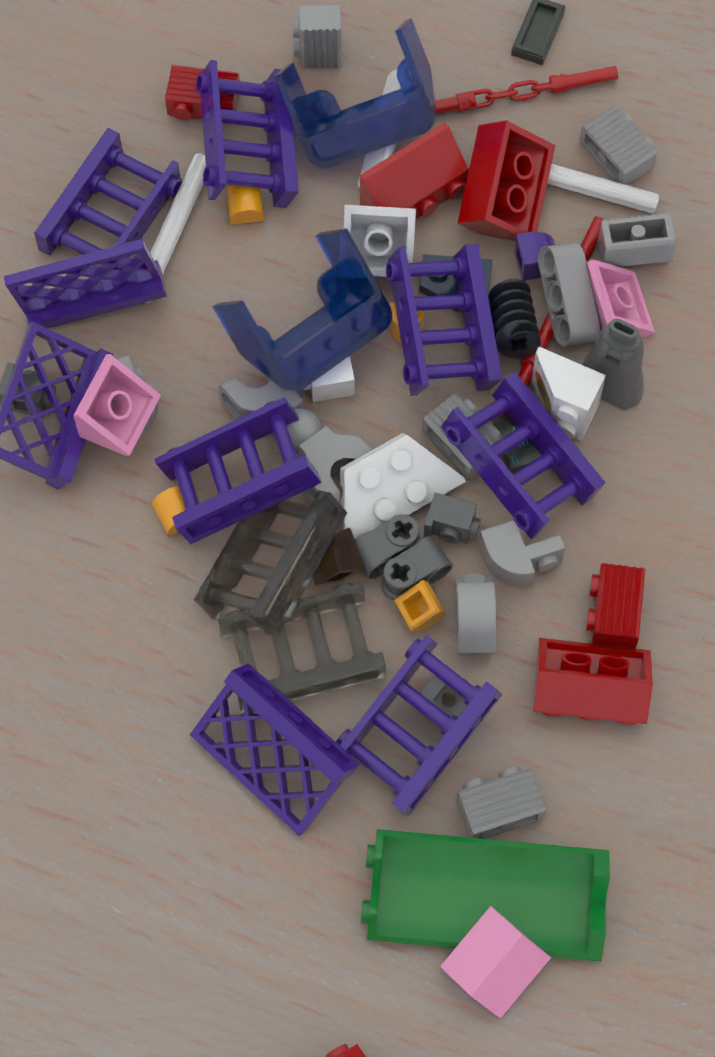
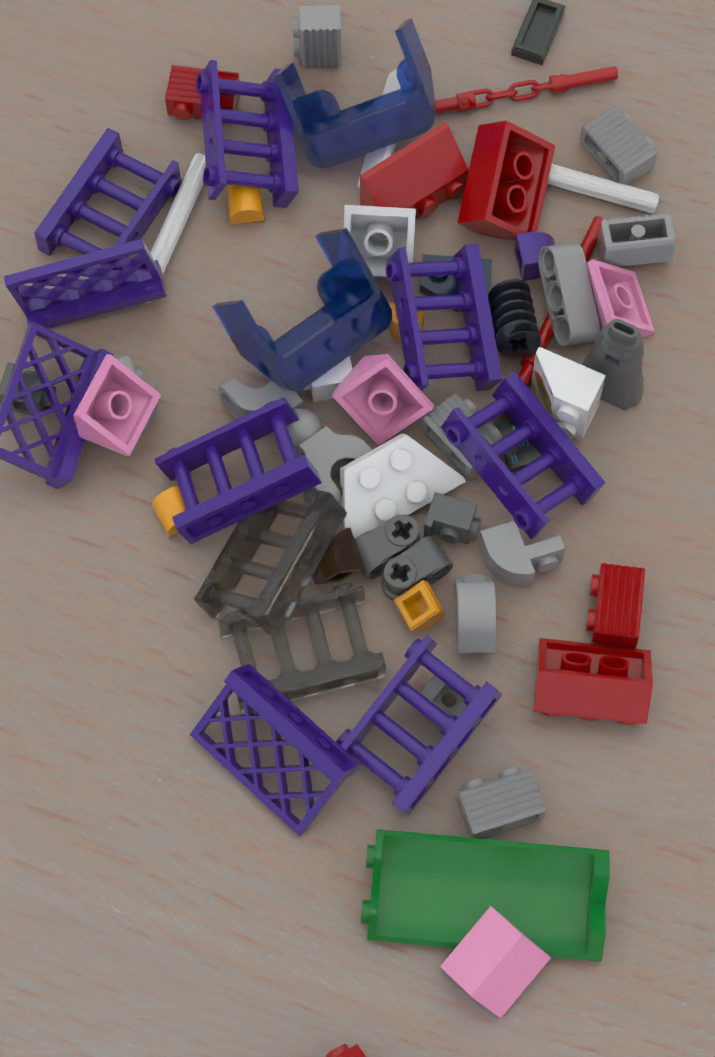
none -> bright pink slope [332,354,434,446]

